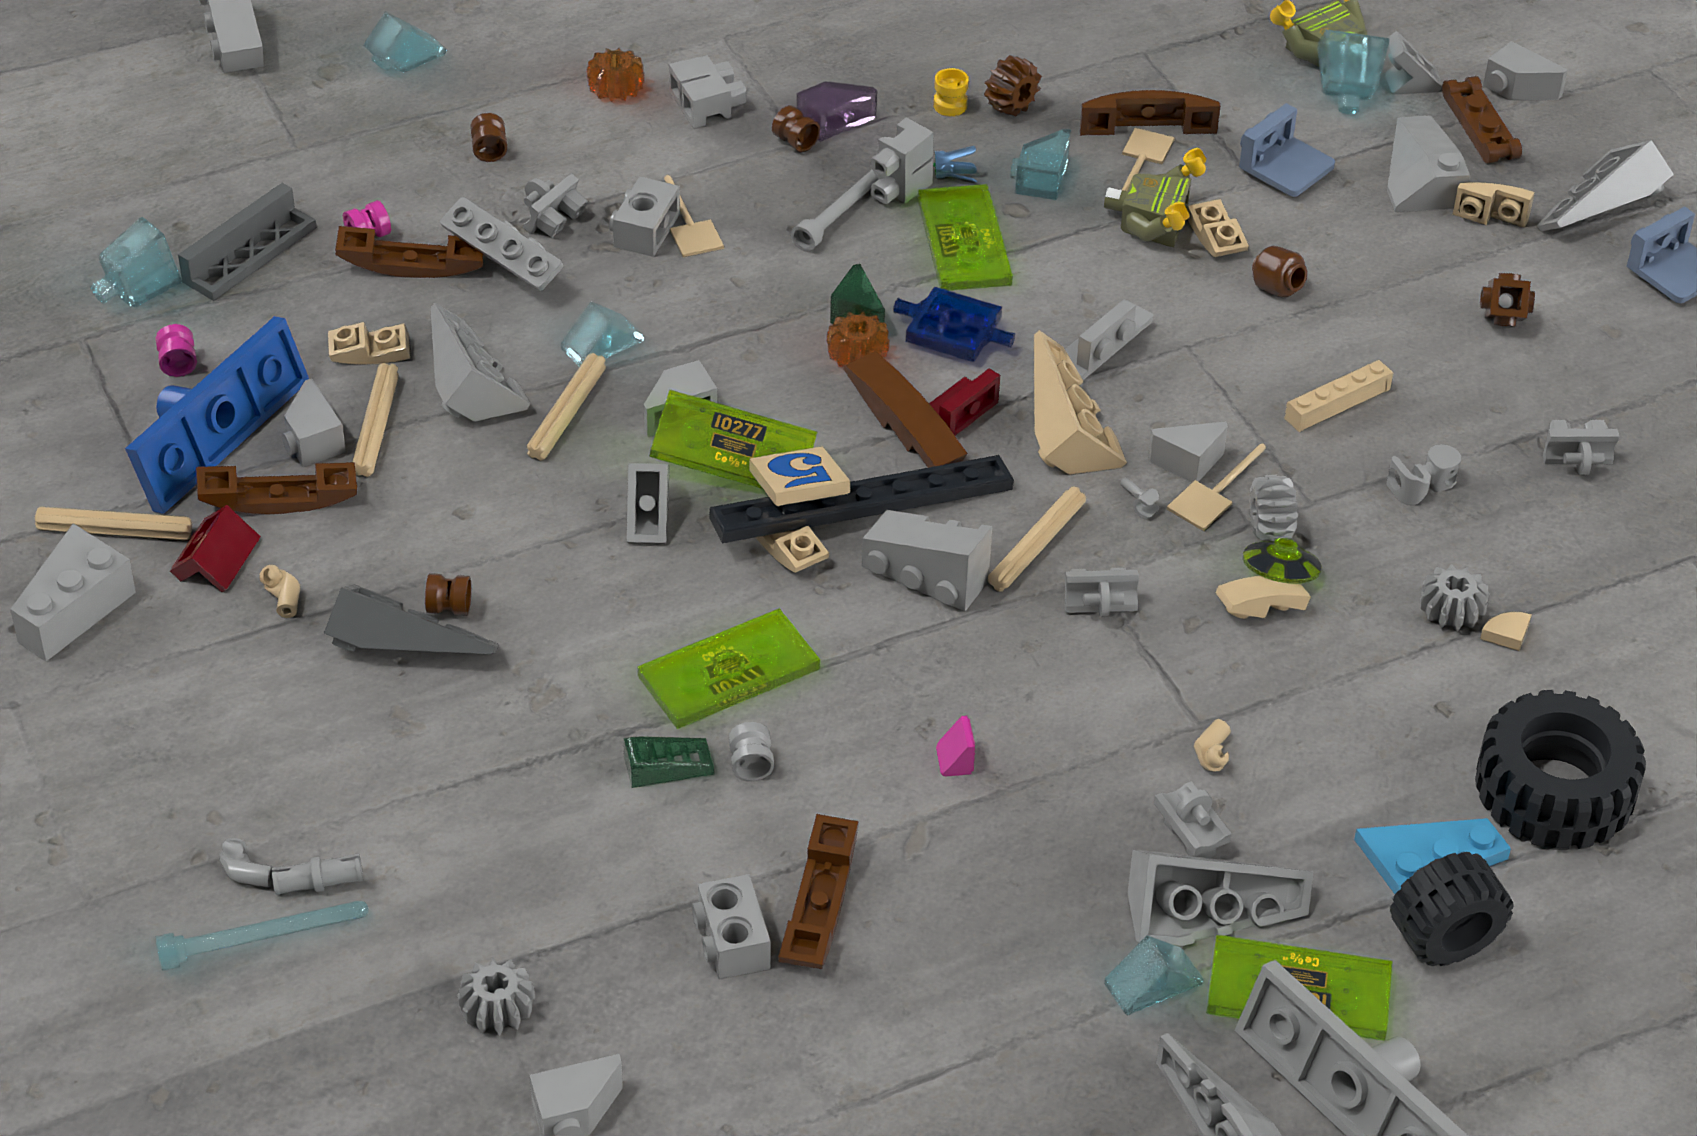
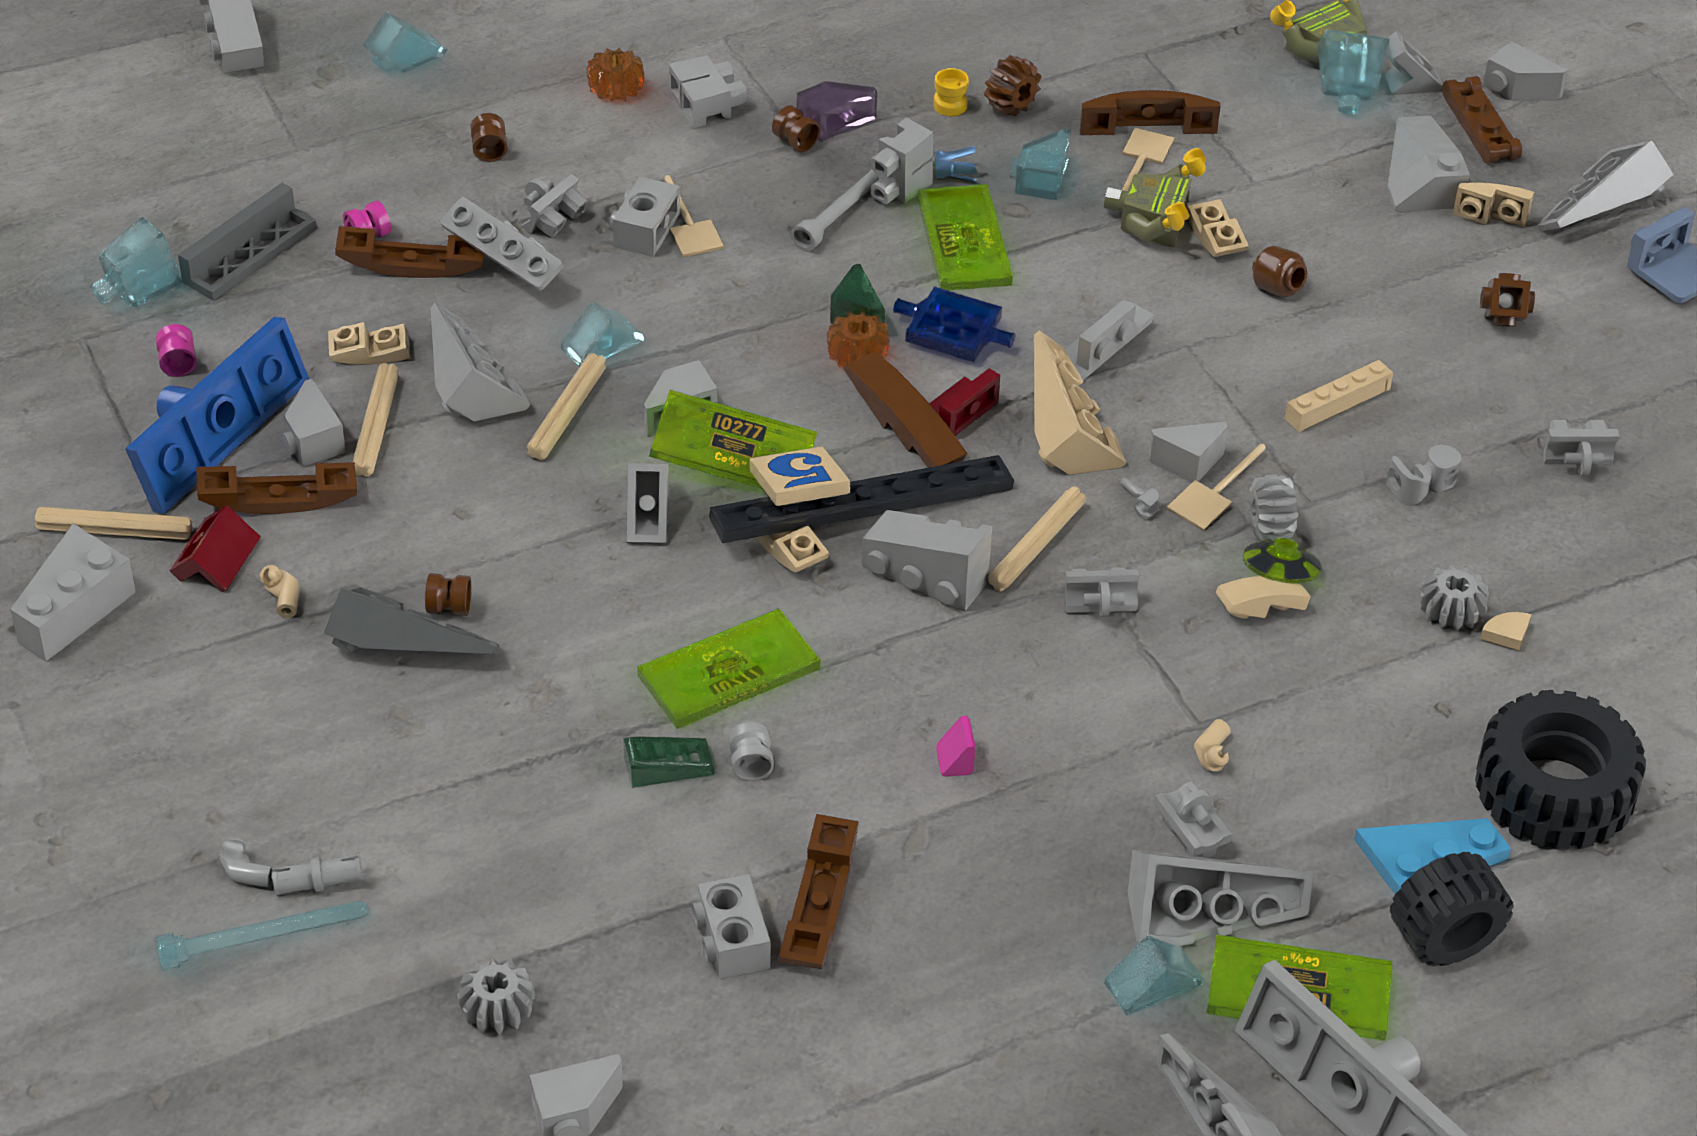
sand blue bracket [1239,103,1335,197] -> none

